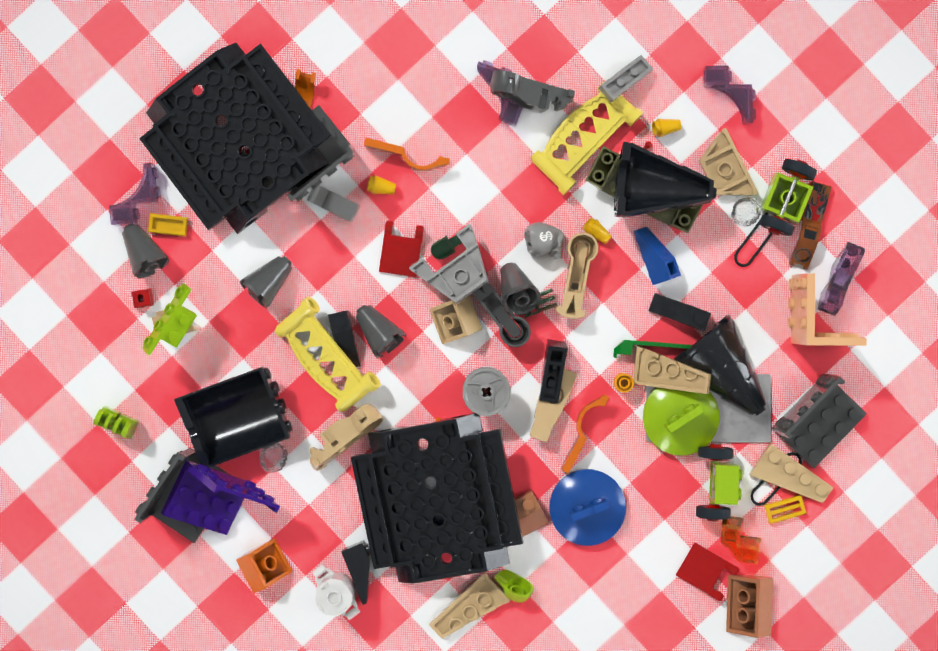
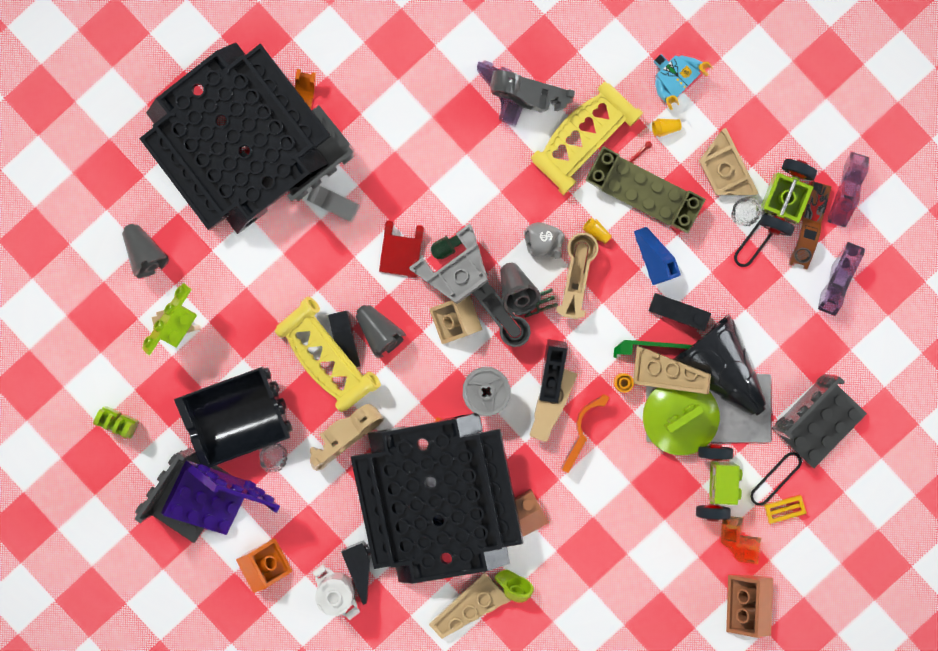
clear purple arch [109,163,161,226] -> none
red piece [131,288,154,308] -> none
yellow tile [148,213,188,236] -> none
dark grey cone [239,256,292,309] -> none
orange piece [364,138,450,171] -> none
yellow cone [367,175,396,195] -> none
blue bracket [549,469,626,546] -> none
light grey plate [599,54,654,103] -> none
black cone [614,142,717,218] -> none
red flag [675,542,739,601] -> none
clear purple arch [703,65,756,125] -> none
tan wing [748,443,834,503] -> none
light nougat bracket [788,273,867,346] -> none
none -> medium azure torso [653,54,713,110]
none -> arch [827,152,869,228]

